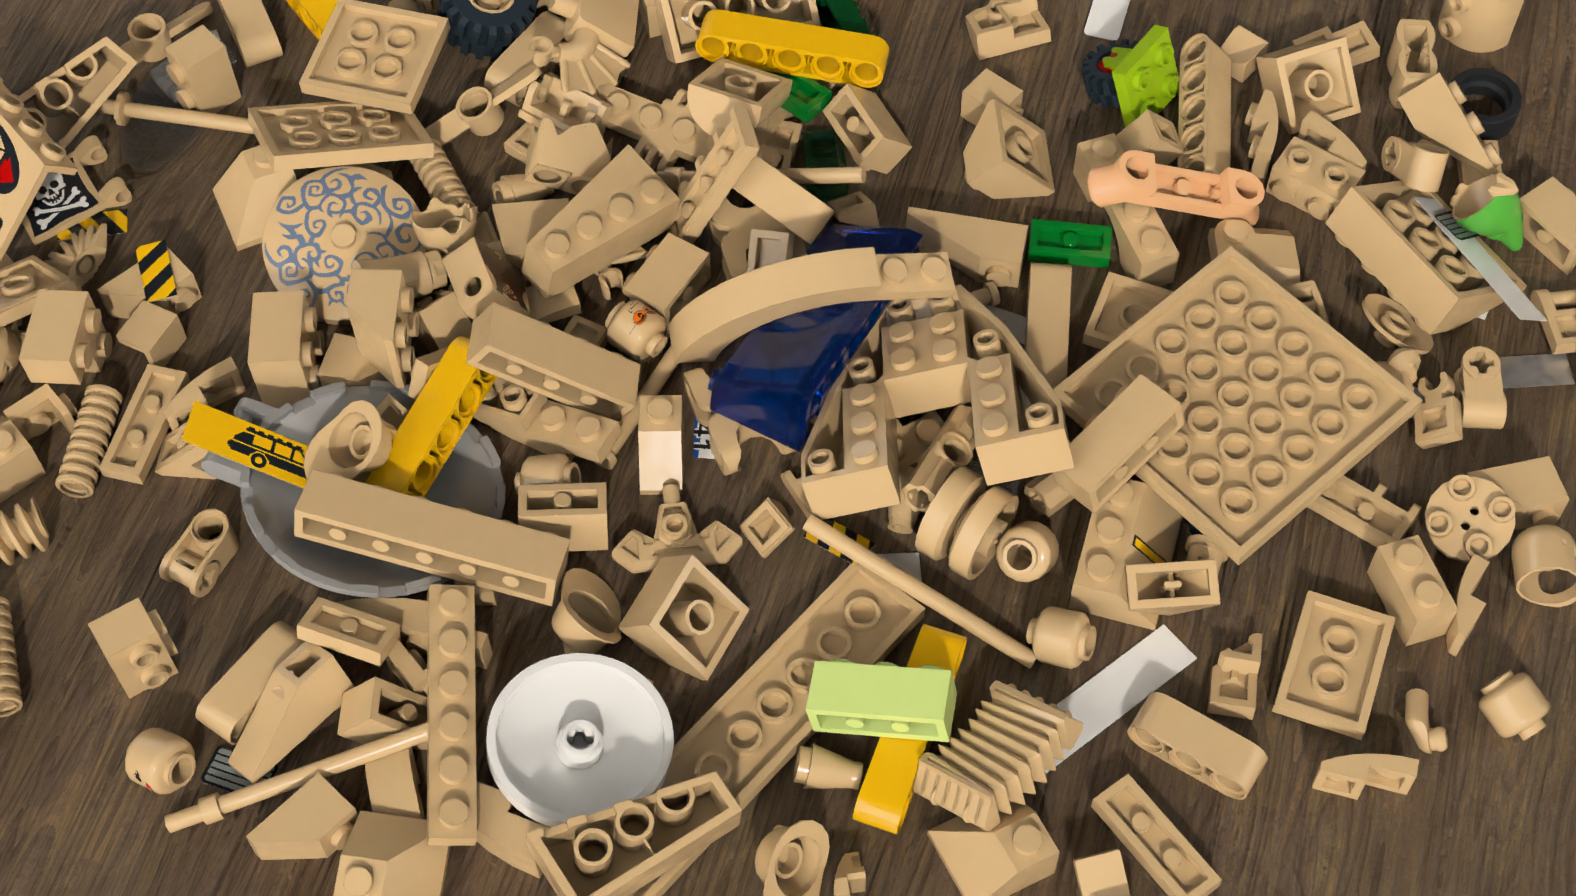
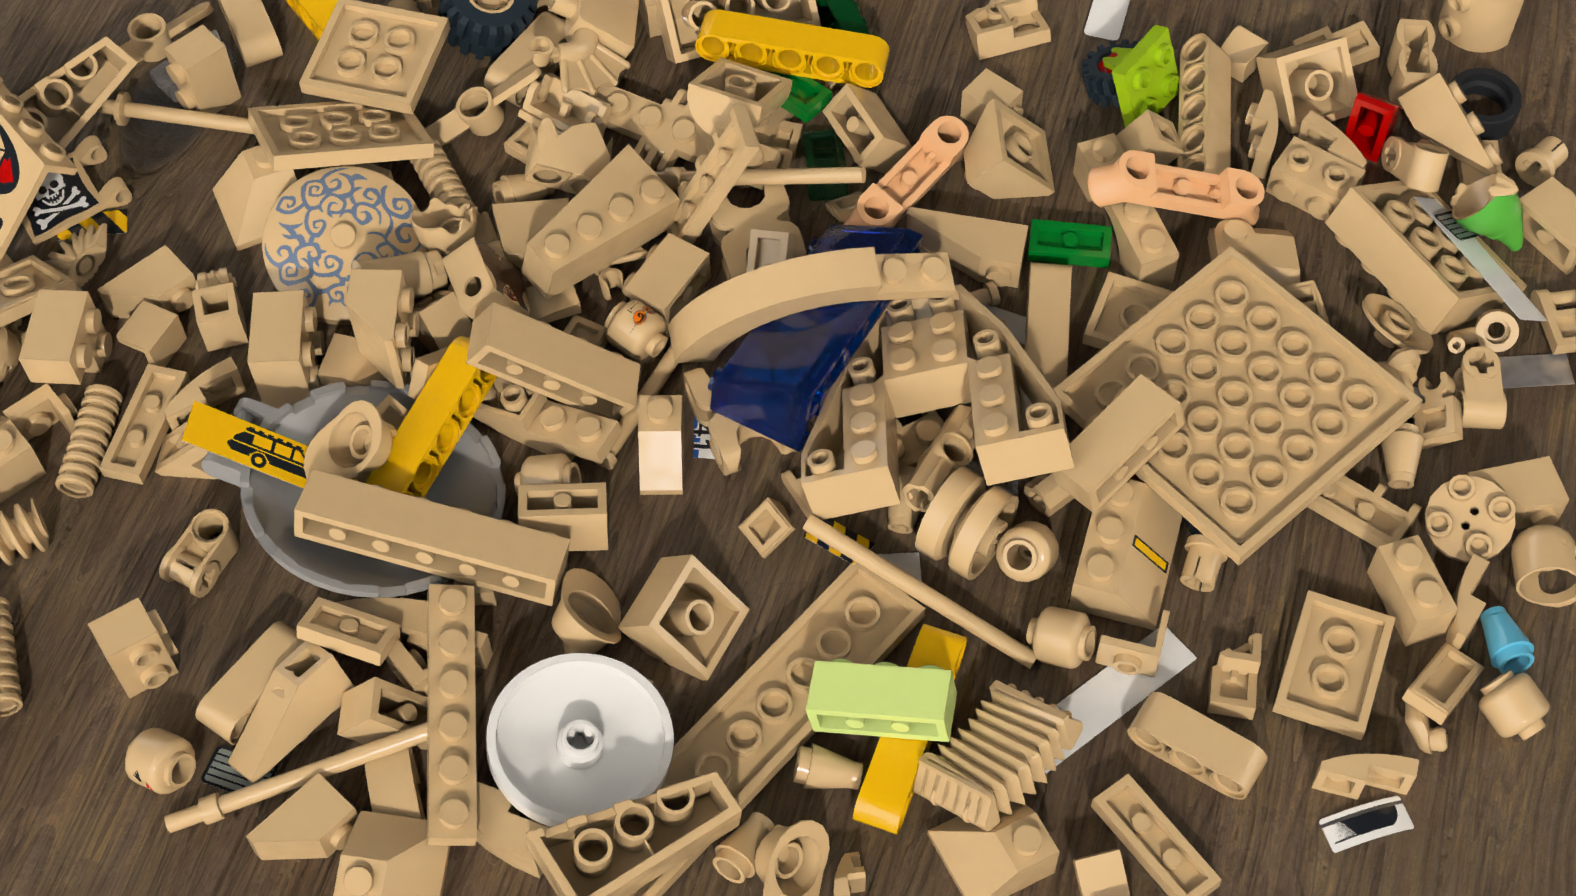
sticker [135,240,177,302] -> none
tan piece [612,484,743,573] -> none
tan beam [732,155,835,244] -> none
tan slope [1125,559,1220,616] -> none
none -> tan brick [191,267,249,352]
none -> tan cone [712,812,775,883]
none -> light nougat plate [838,115,969,249]
none -> tan bracket [1095,610,1170,677]
none -> sticker [1319,796,1414,853]
none -> red slope [1345,92,1401,163]
none -> tan cone [1381,423,1424,489]
none -> tan tile [1402,642,1485,725]
none -> tan plate [1446,309,1519,354]
none -> medium azure cone [1480,606,1535,674]
none -> tan bush [1515,136,1568,187]

